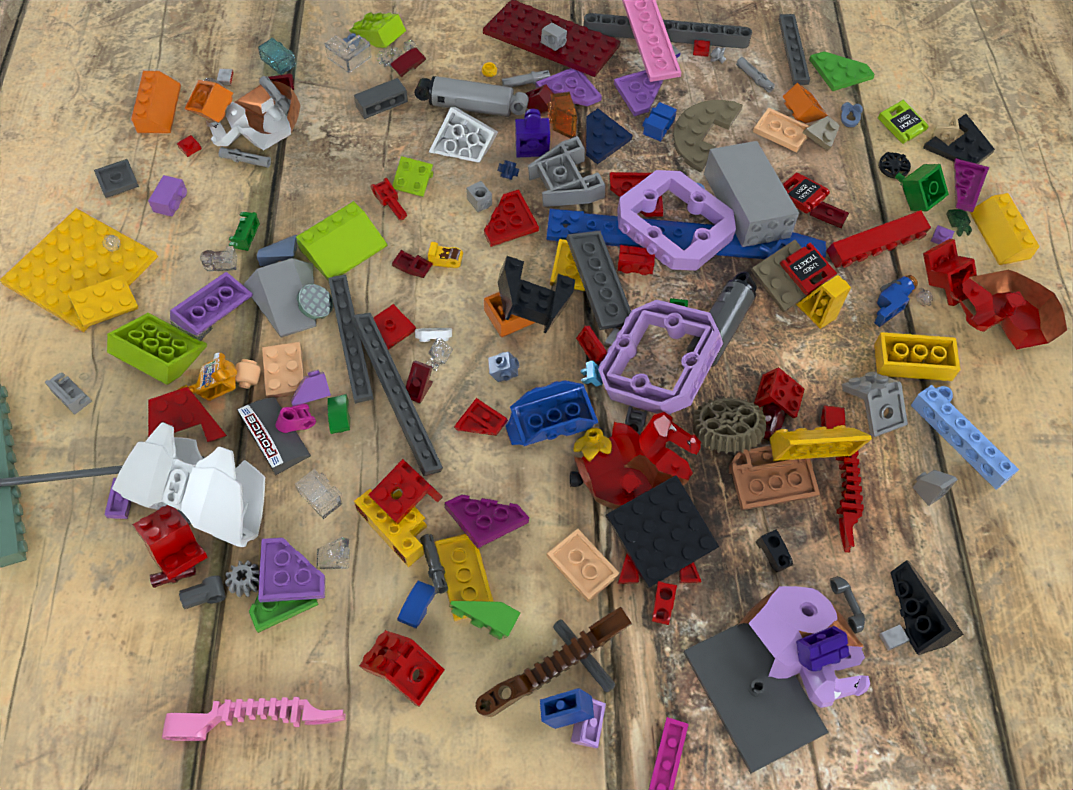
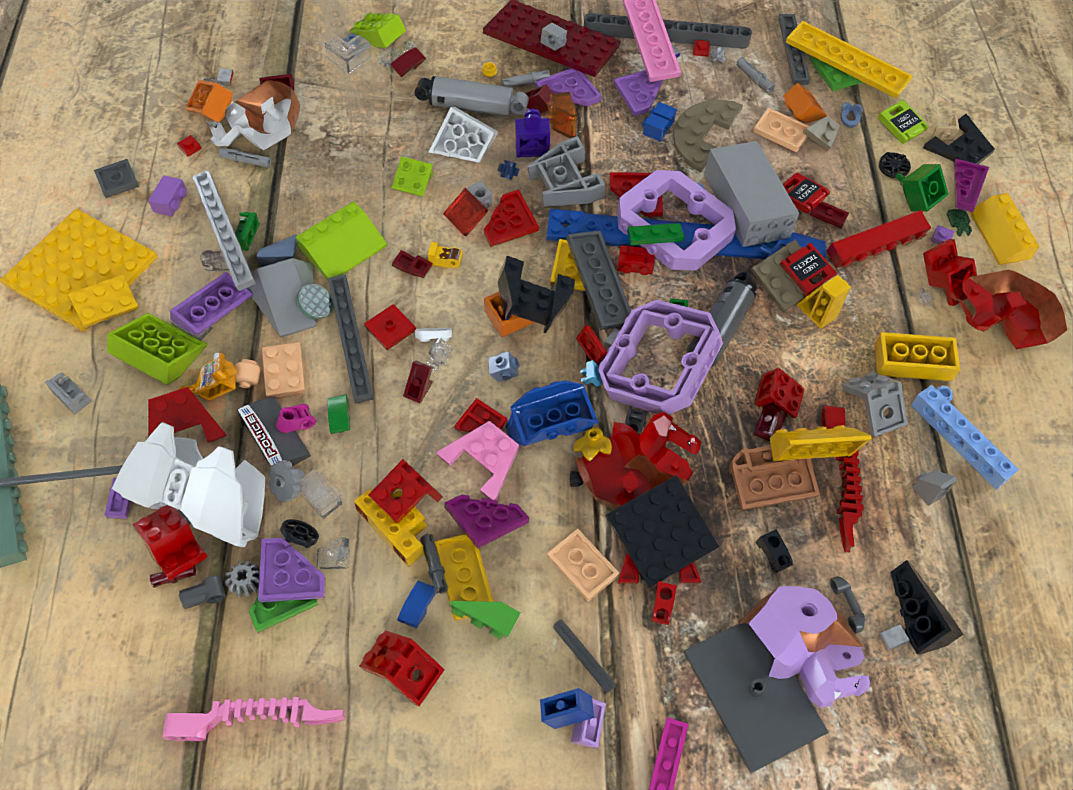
clear plate [103,235,121,252] -> none
orange slope [131,71,181,133] -> none
clear light blue brick [258,38,296,75] -> none
light grey pin [259,76,290,116] -> none
medium lavender slope [291,370,331,406] -> none
dark grey plate [352,313,443,476] -> none
dark grey brick [354,78,408,119] -> none
red connector [370,178,407,220] -> none
reddish brown piece [475,607,632,717] -> none
dark blue plate [586,109,633,165] -> none
dark tan gear [693,396,766,454] -> none
dark purple brick [796,626,850,672] -> none
blue plate [874,275,918,327] -> none
none -> light grey plate [192,170,256,291]
none -> light grey plant [268,460,306,502]
none -> black wheel [280,519,319,548]
none -> bright pink wing [437,421,520,501]
none -> clear red tile [443,188,489,237]
none -> green plate [627,223,684,245]
none -> yellow plate [786,21,913,99]

